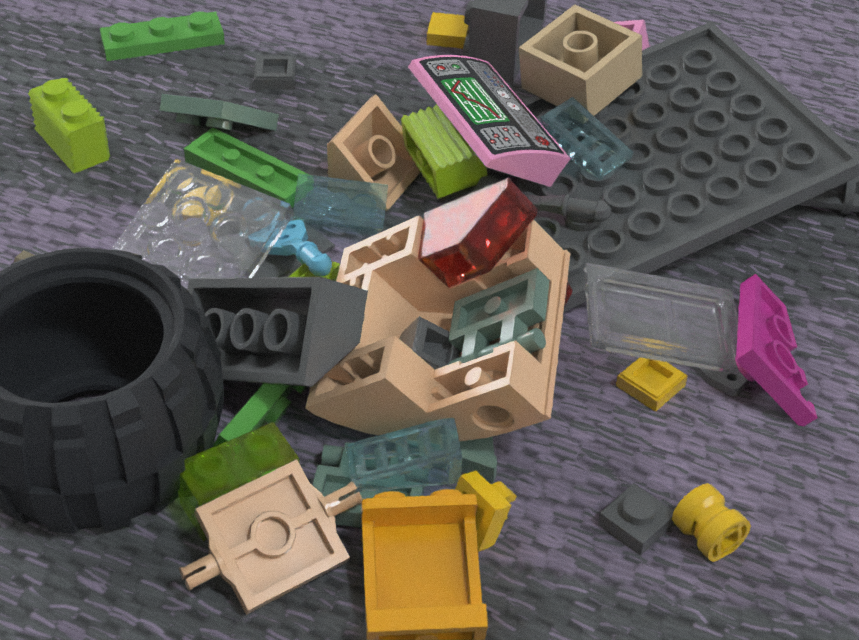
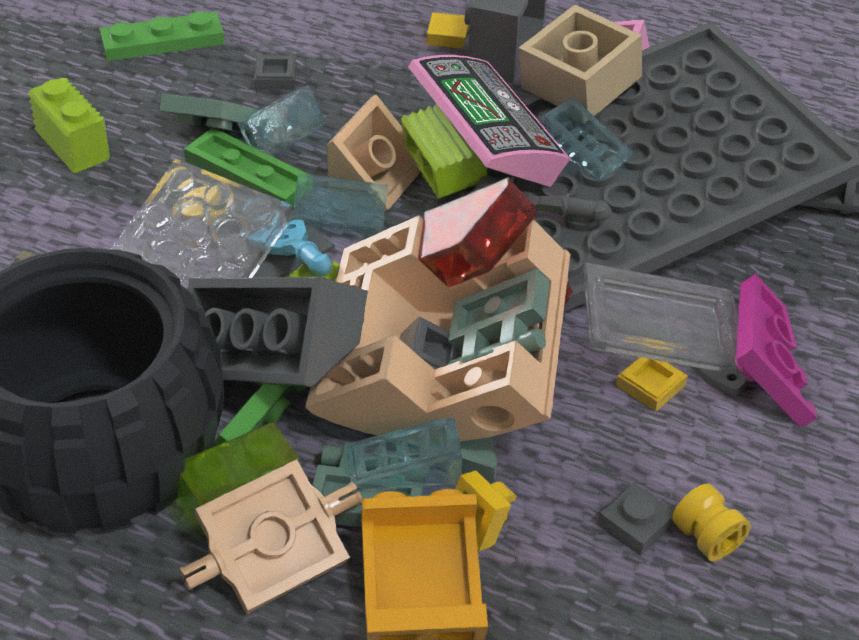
none -> clear light blue plate [238,85,327,156]

